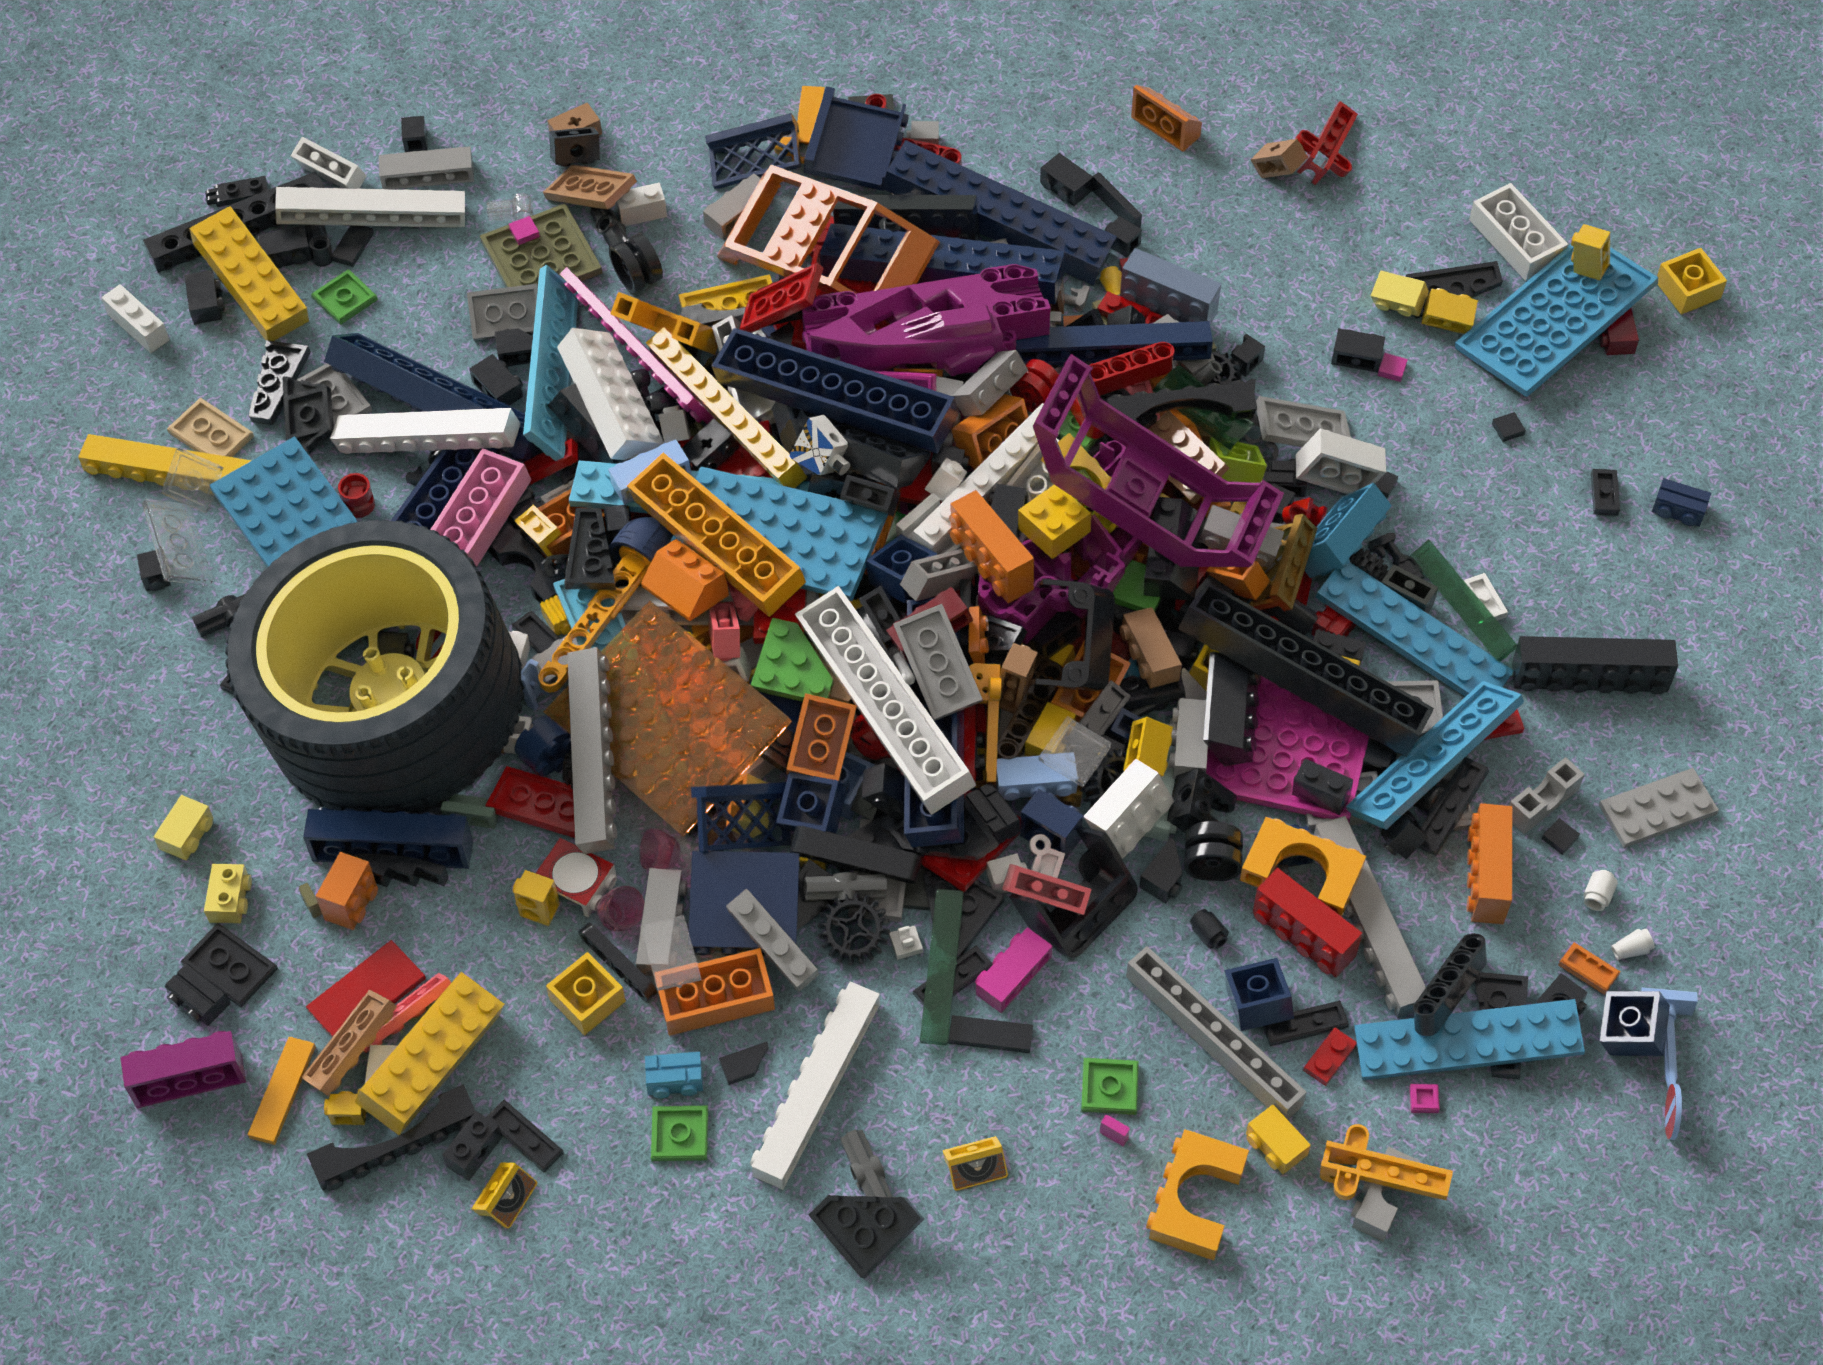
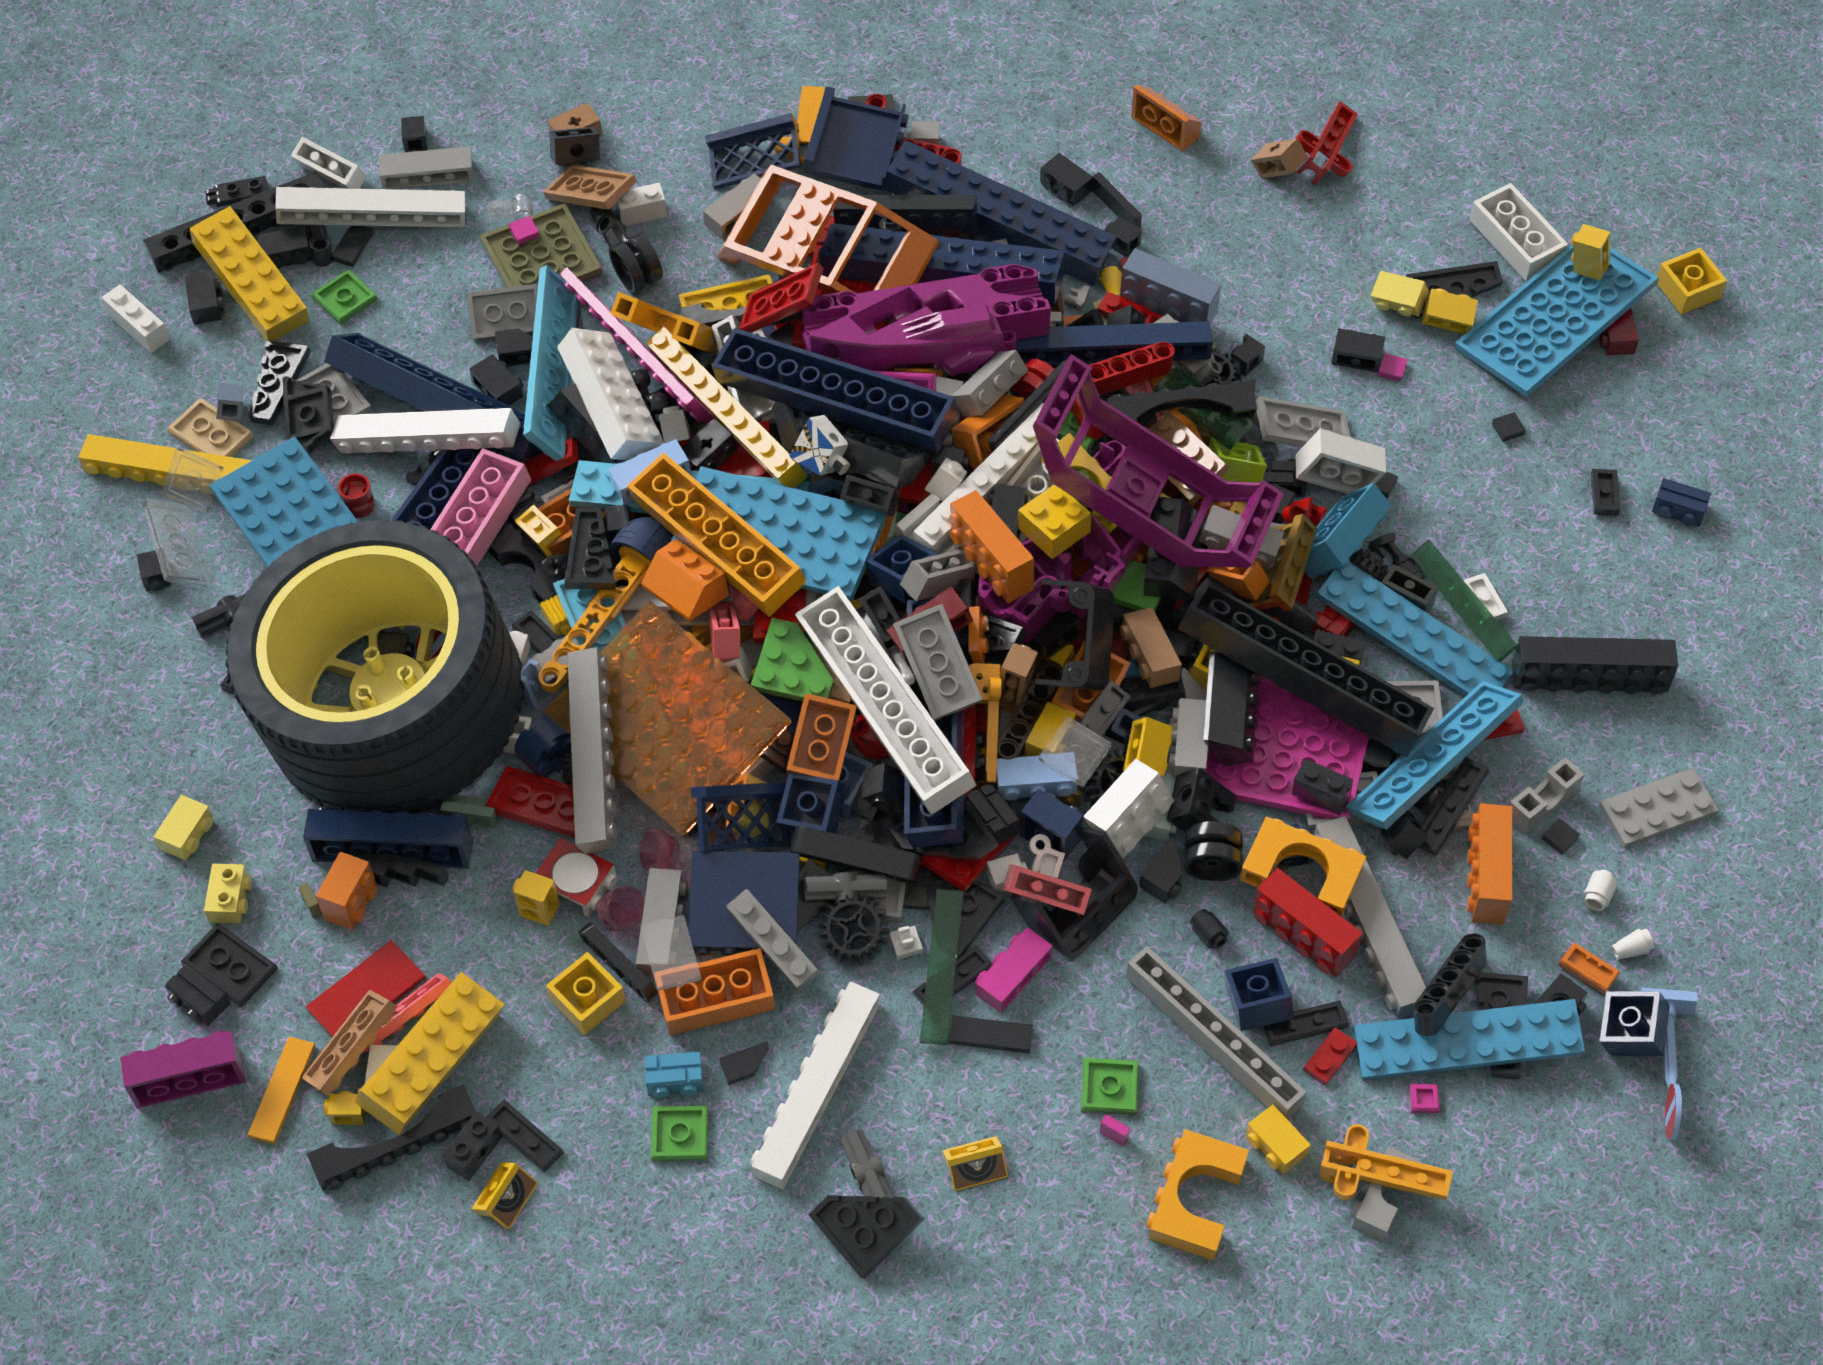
none -> sand blue brick [216,383,243,421]
none -> black axle [988,360,1067,450]

